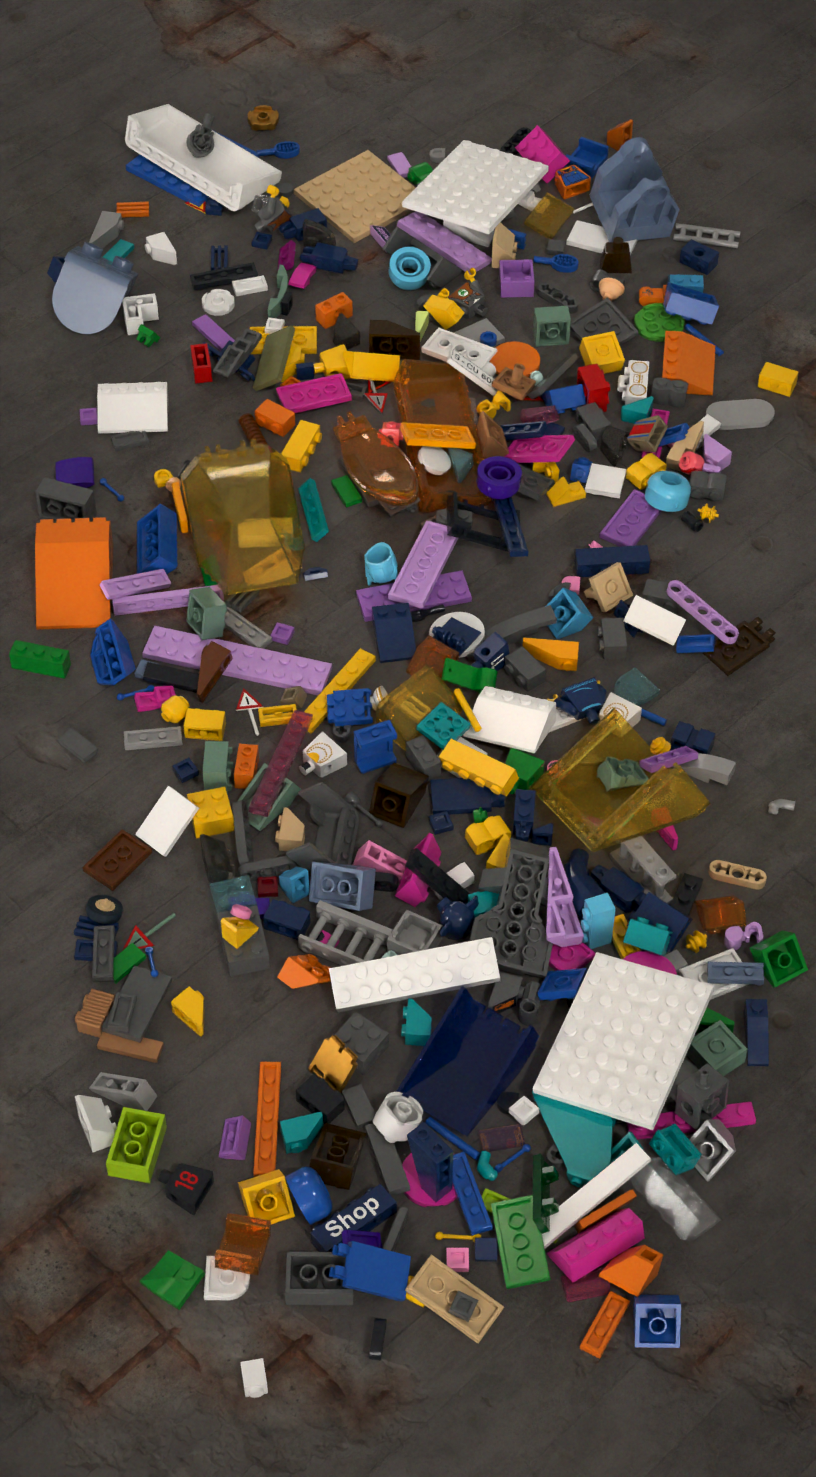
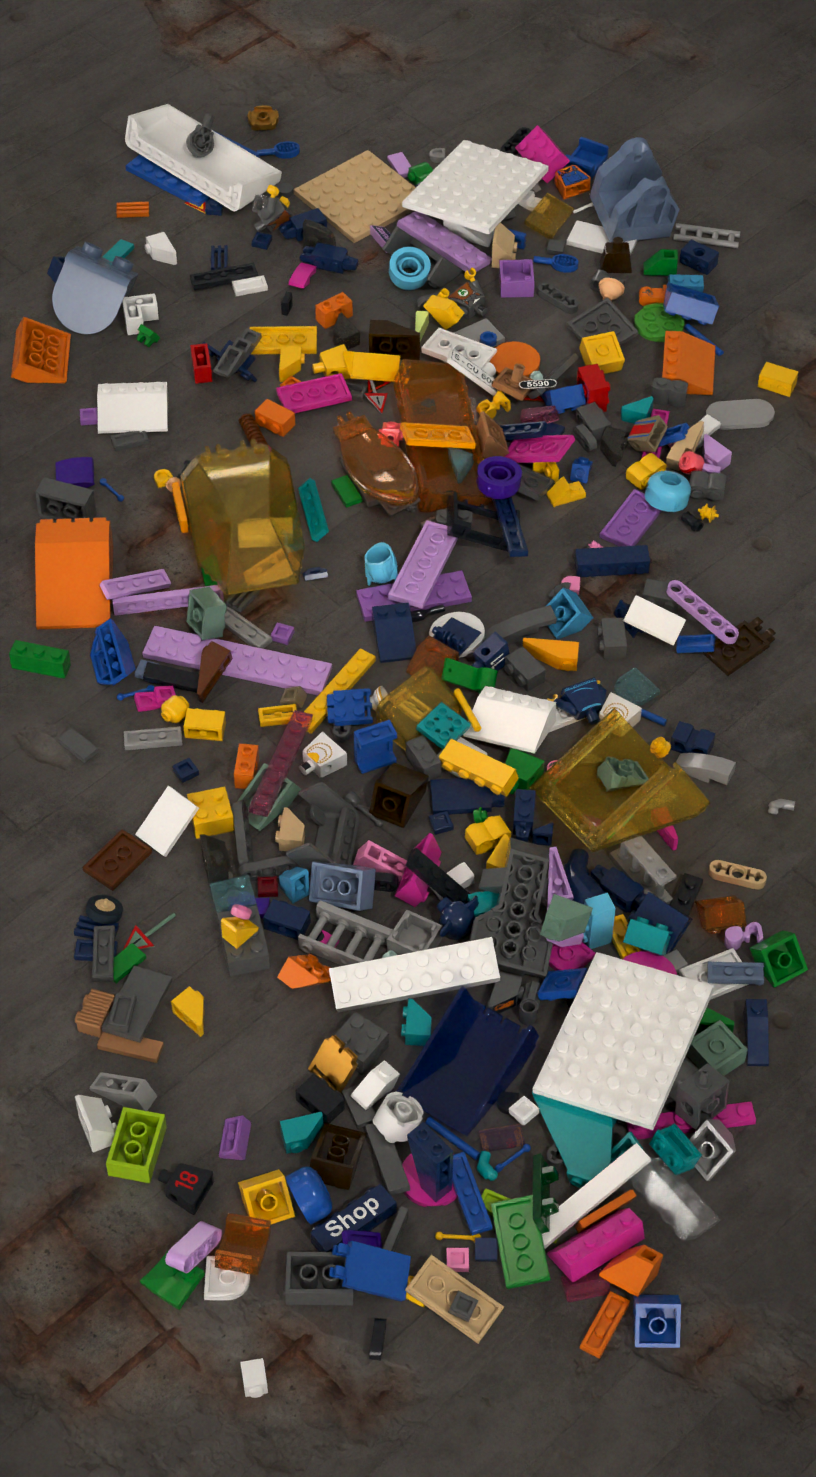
light grey slope [89,211,124,249] -> none
blue slope [137,504,178,574] -> none
blue hinge [145,947,159,977] -> none
medium lavender tile [192,314,235,351] -> none
white tile [202,289,235,316] -> none
sand green container [203,741,234,795] -> none
piece [236,688,264,736] -> none
olive tile [253,325,295,391] -> none
orange tile [253,1062,281,1177] -> none
white tile [265,317,285,334] -> none
sand green slope [268,265,288,318] -> none
magenta plate [278,240,296,271] -> none
yellow brick [280,420,322,473] -> none
dark blue tile [296,362,314,380] -> none
white tile [418,446,451,475] -> none
sand green brick [533,305,571,347] -> none
tan bracket [584,562,633,612] -> none
white tile [585,463,627,498] -> none
orange slope [607,119,633,151] -> none
white piece [617,360,649,405] -> none
medium lavender tile [640,746,698,773] -> none
yellow wheel [685,930,707,953] -> none
none -> orange slope [11,317,71,383]
none -> lavender beam [165,1221,222,1273]
none -> white slope [351,1060,400,1110]
none -> sticker [519,379,557,389]
none -> sand green slope [540,894,593,942]
none -> green slope [643,249,678,276]

